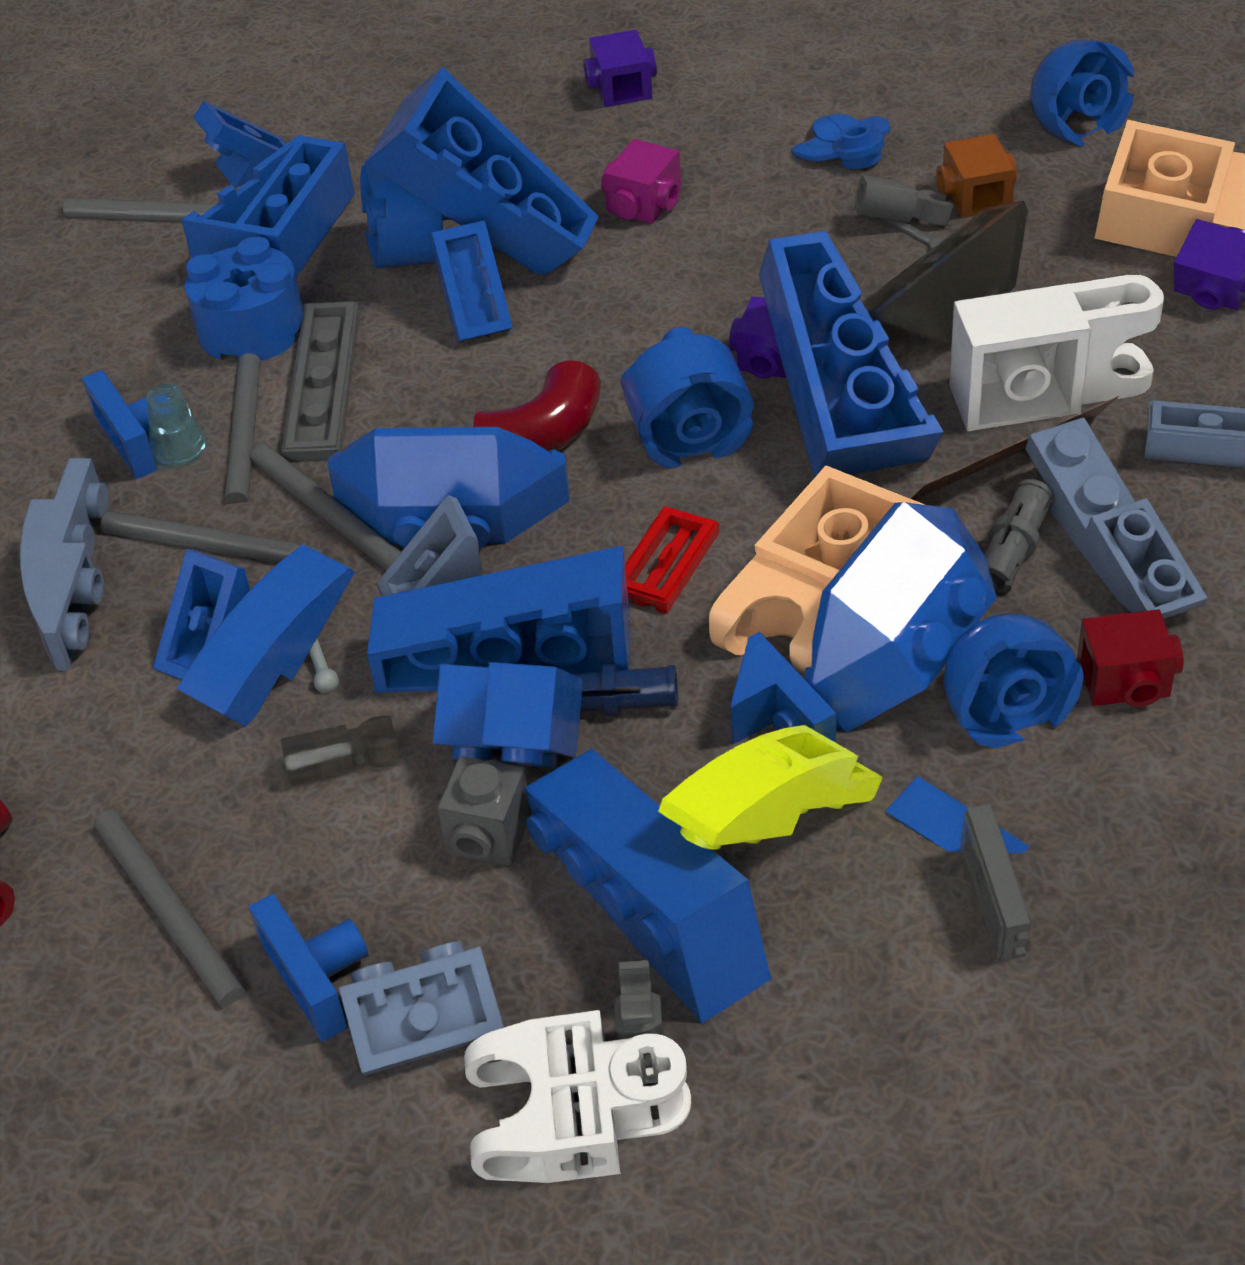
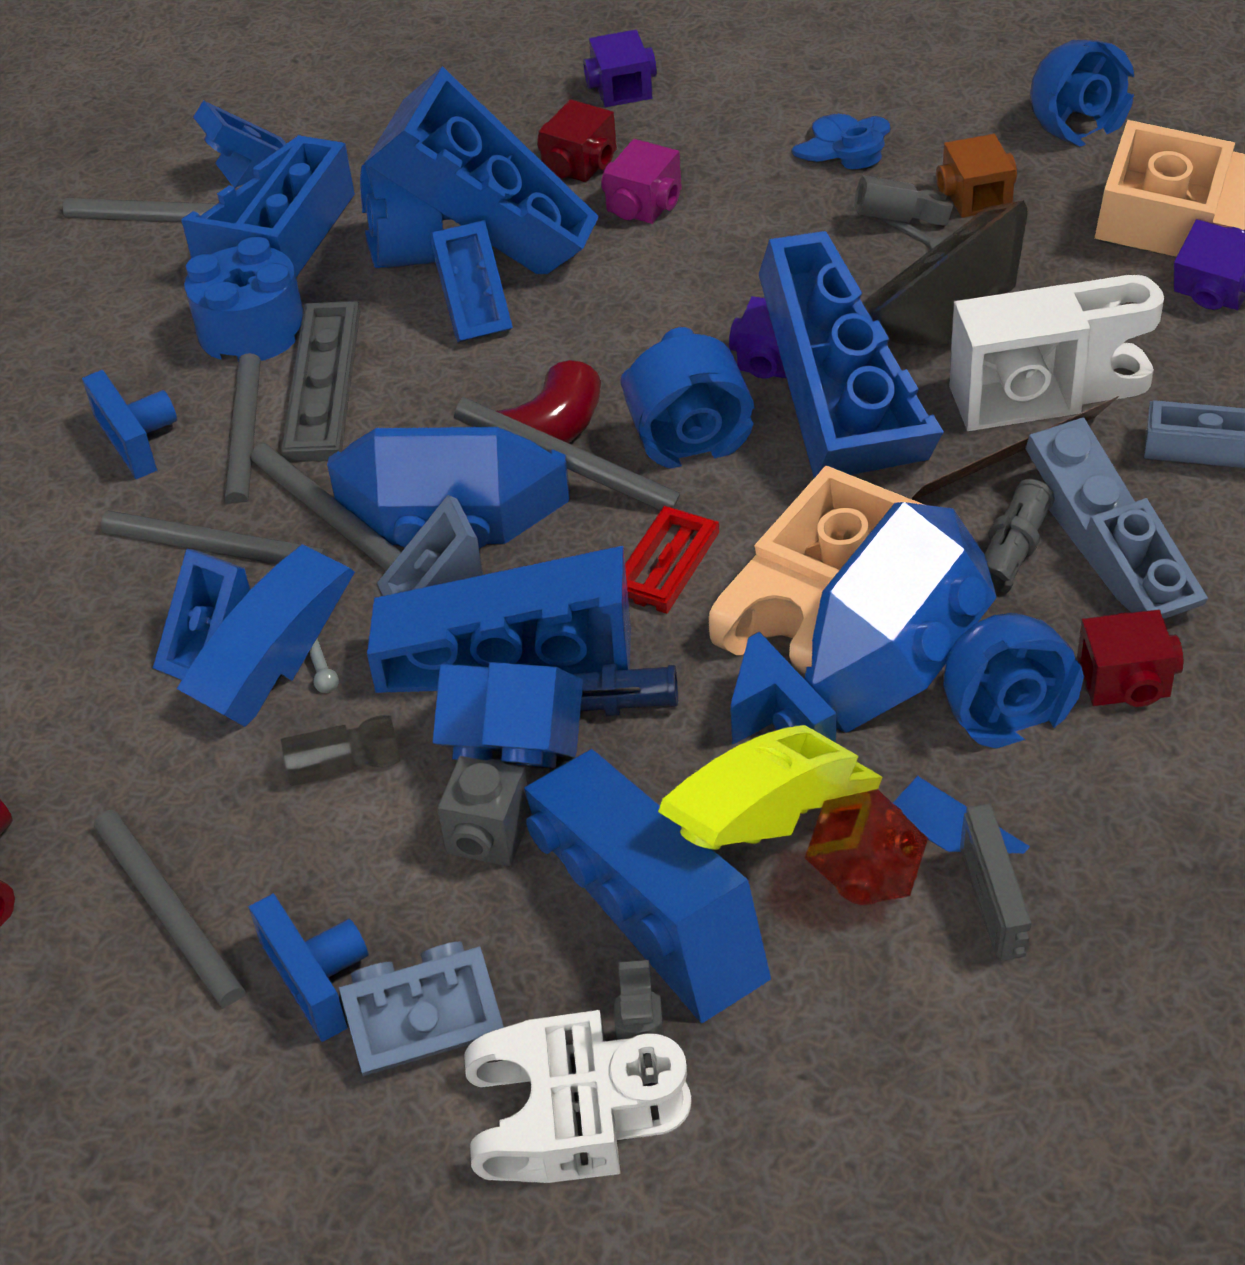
sand blue slope [20,458,109,671] -> none
clear light blue cone [146,384,206,466] -> none
none -> dark grey bar [454,397,680,511]
none -> dark red brick [537,99,617,182]
none -> clear red brick [804,789,928,905]

